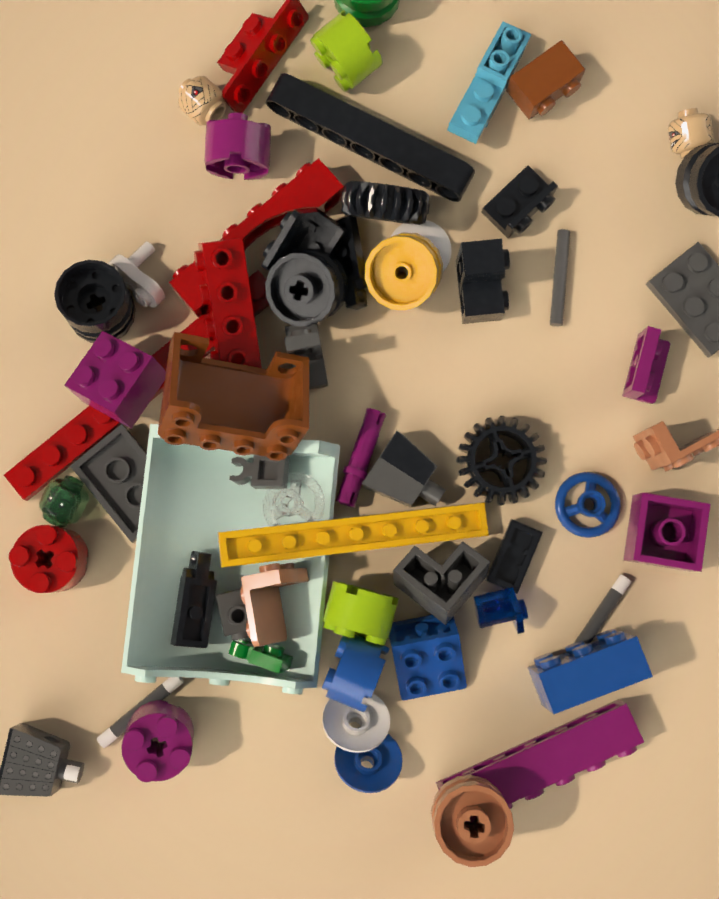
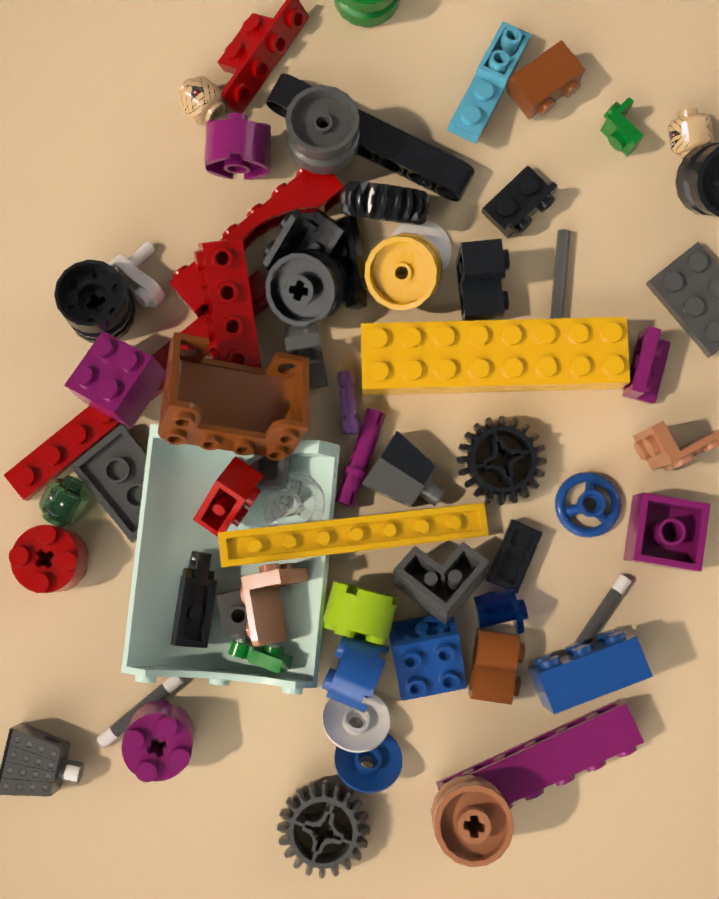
lime brick [310,10,383,92] -> none
none -> red brick [193,456,264,537]
none -> dark grey gear [277,780,370,878]
none -> dark grey wheel [285,85,360,175]
none -> medium lavender axle [337,370,360,435]
none -> yellow brick [361,317,630,395]
none -> dark orange brick [468,628,525,705]
none -> green bracket [600,97,644,156]

